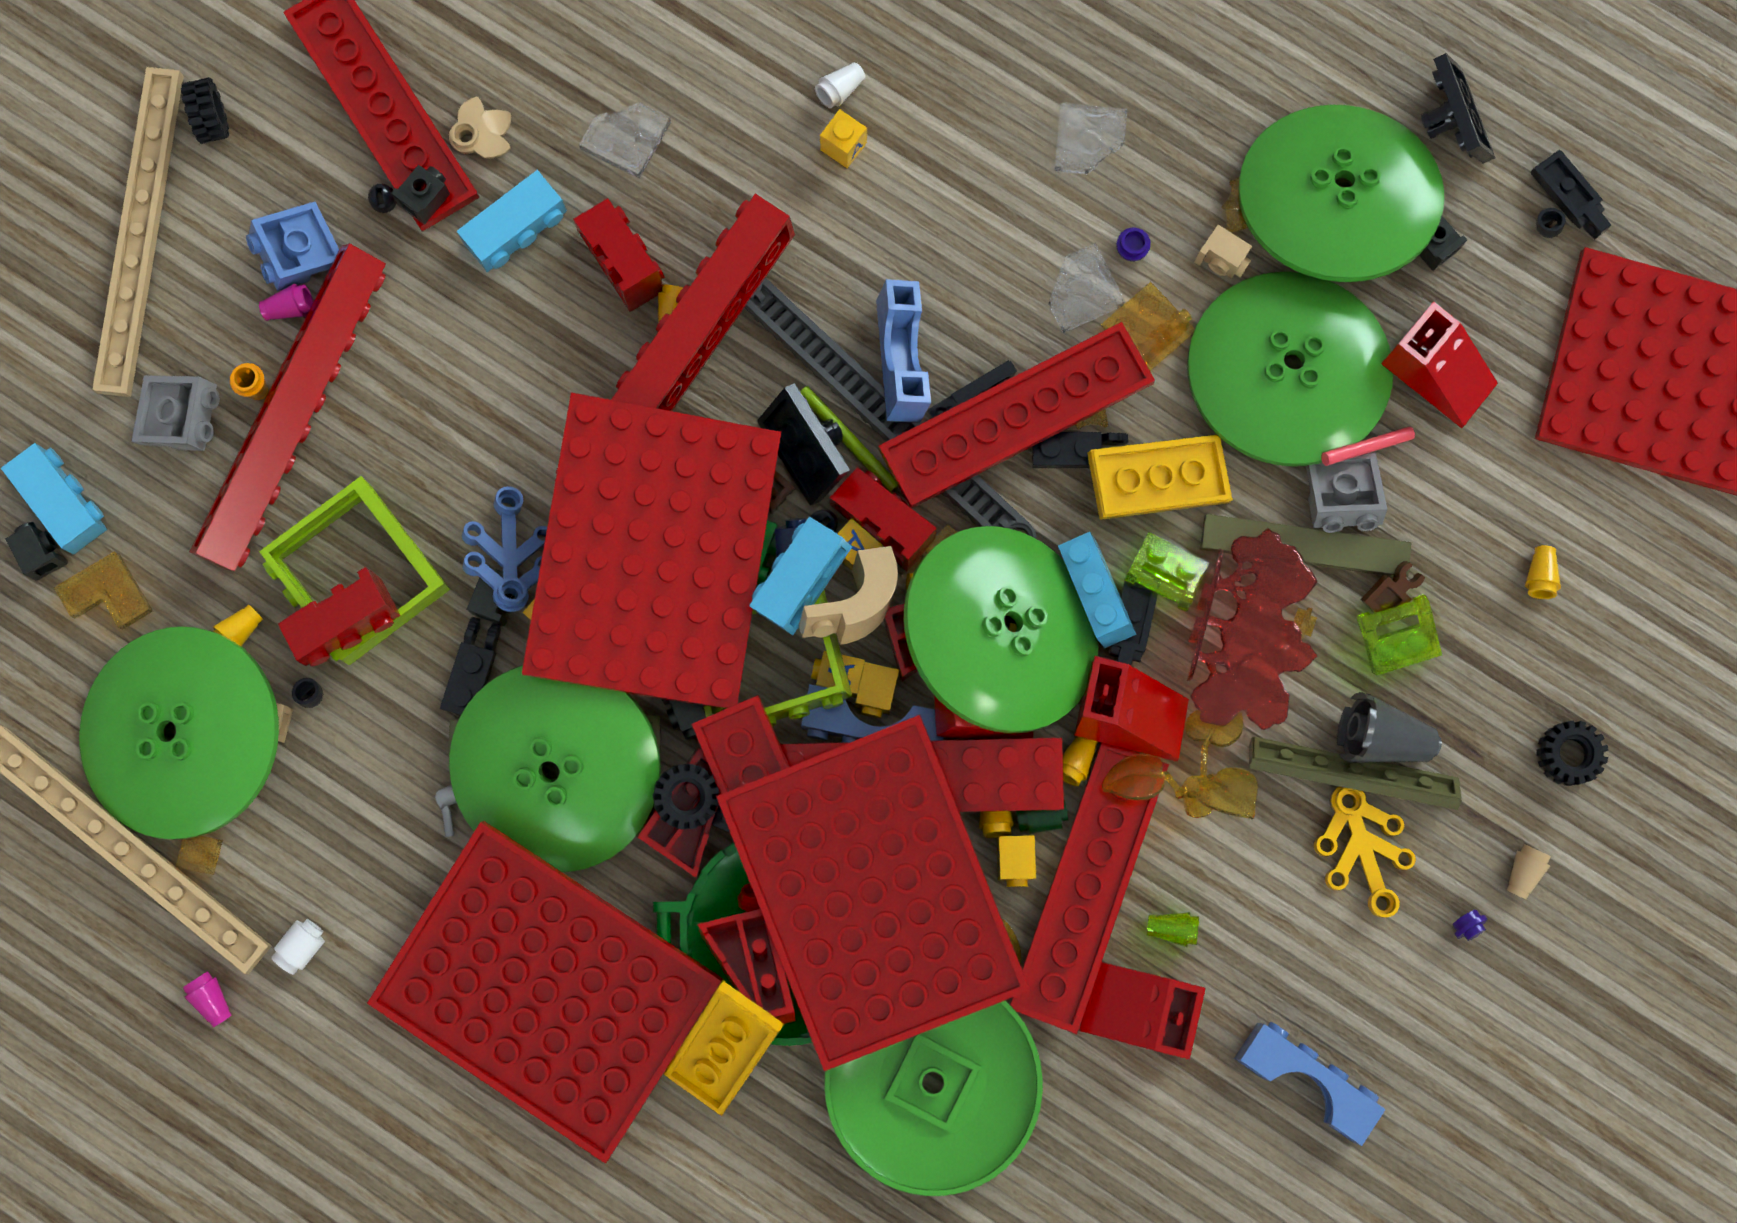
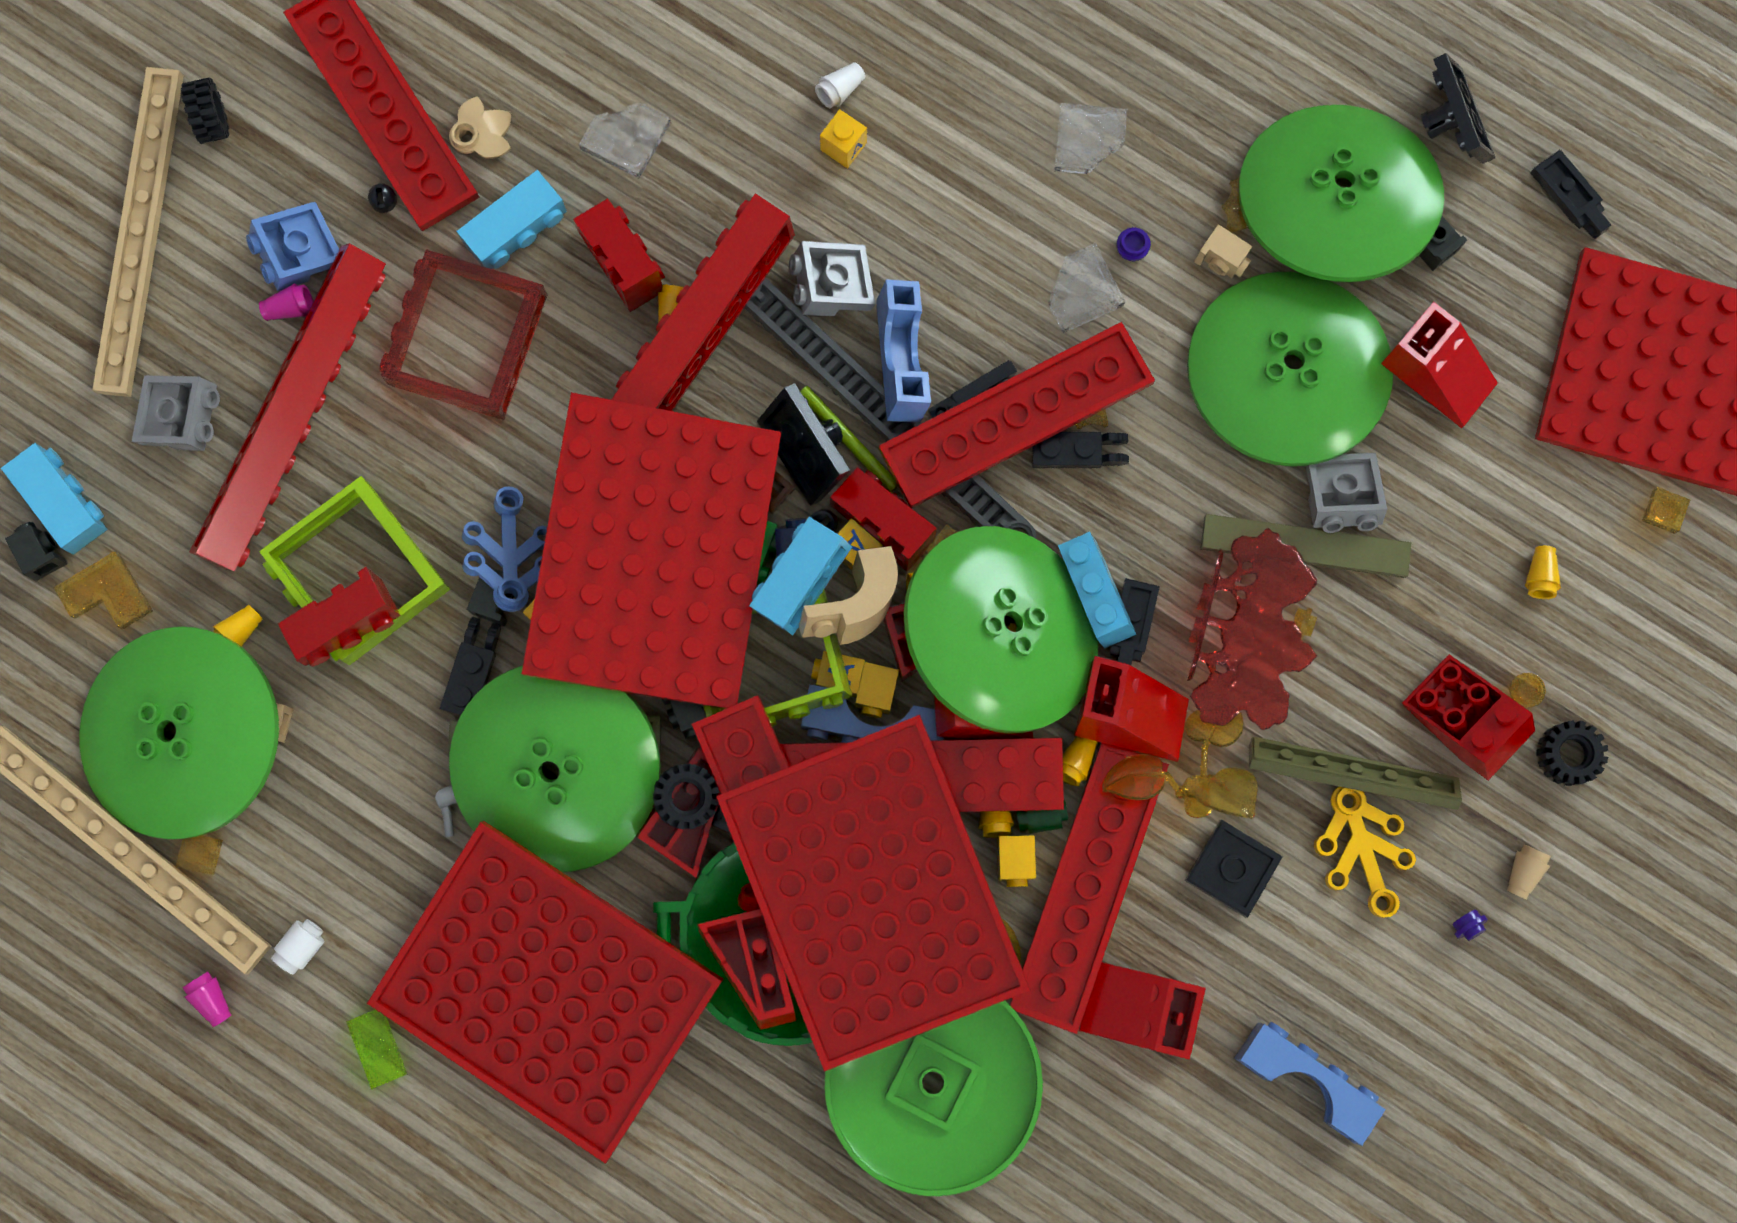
light orange cone [230,363,268,400] -> none
black hinge [292,678,324,708] -> none
pearl dark grey brick [391,165,450,225] -> none
yellow tile [664,981,784,1116] -> none
yellow tile [1087,435,1233,520] -> none
clear yellow hinge [1101,282,1195,371] -> none
clear neon green plate [1124,532,1210,612] -> none
clear neon green cone [1147,912,1199,947] -> none
coral bar [1321,426,1415,466] -> none
dark grey cone [1337,692,1442,763] -> none
clear neon green plate [1357,594,1442,676] -> none
reddish brown plate [1360,561,1425,625] -> none
black hinge [1536,208,1566,238] -> none
none -> clear neon green plate [346,1009,408,1089]
none -> clear red window [380,250,548,420]
none -> light grey plate [789,241,875,316]
none -> black plate [1184,819,1283,918]
none -> red slope [1402,654,1535,781]
none -> clear yellow plate [1509,673,1546,708]
none -> clear yellow plate [1642,487,1690,534]

